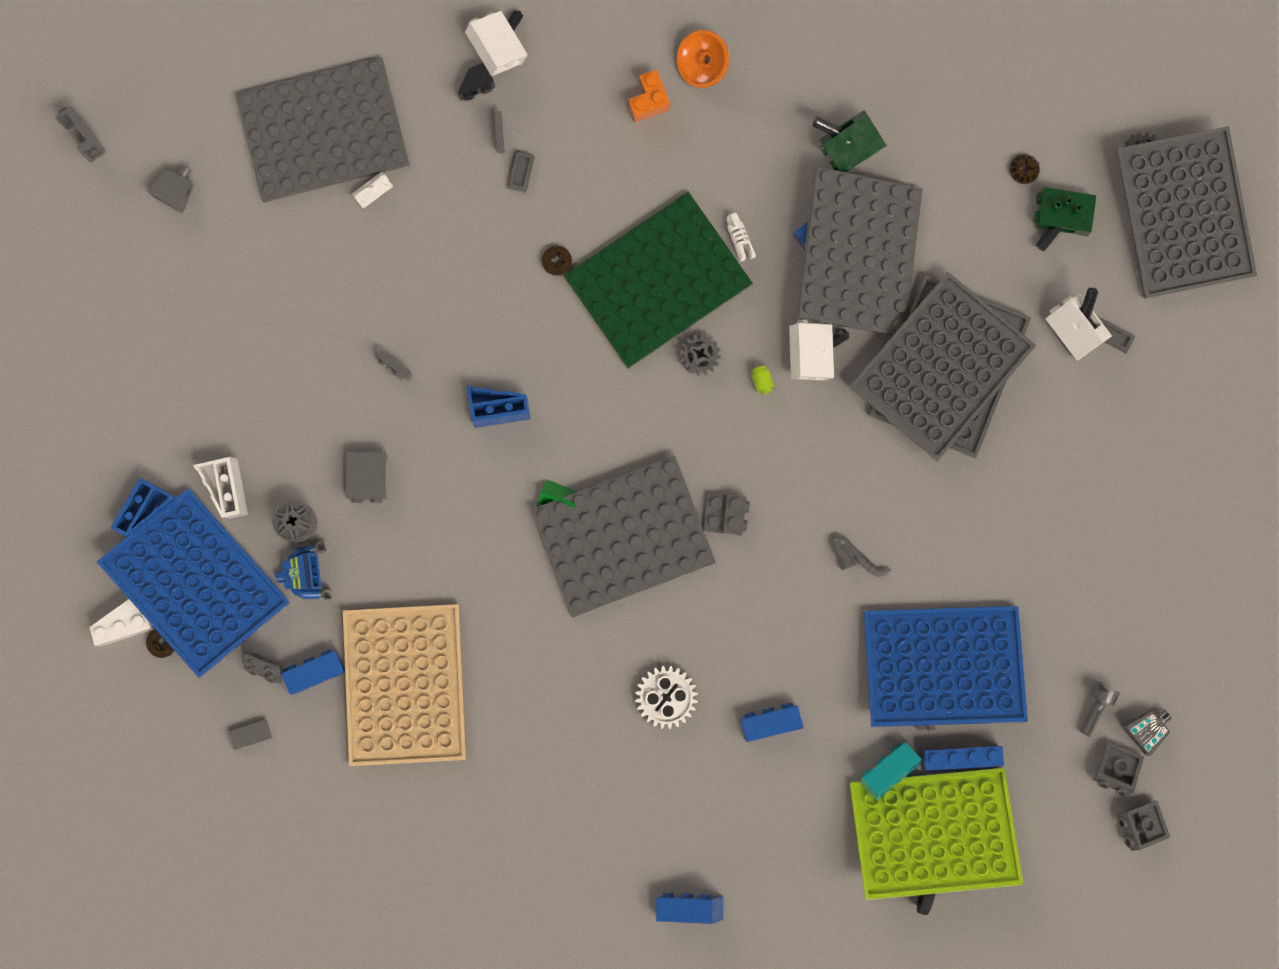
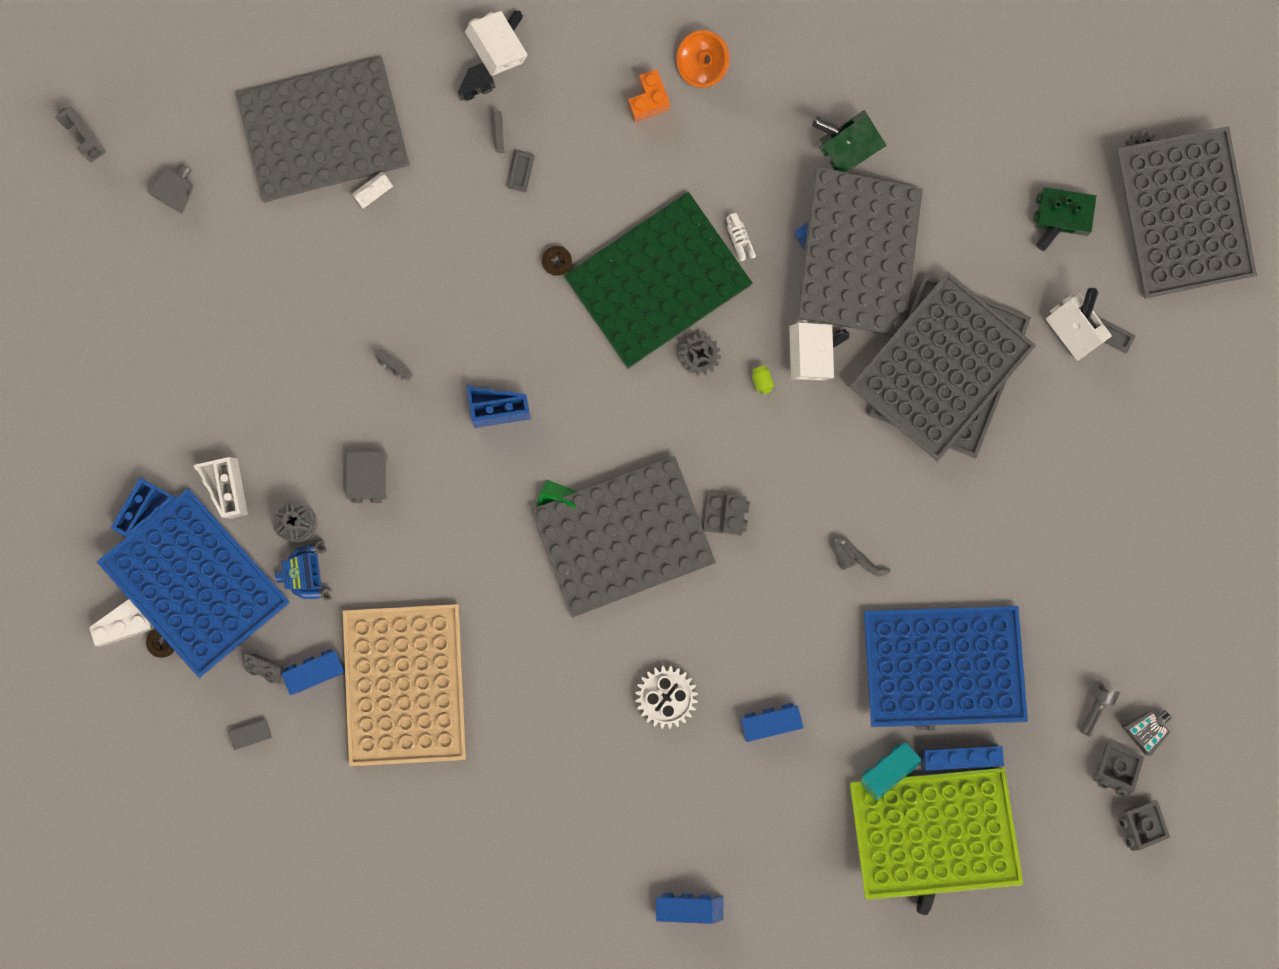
dark brown gear [1010,154,1040,184] -> none

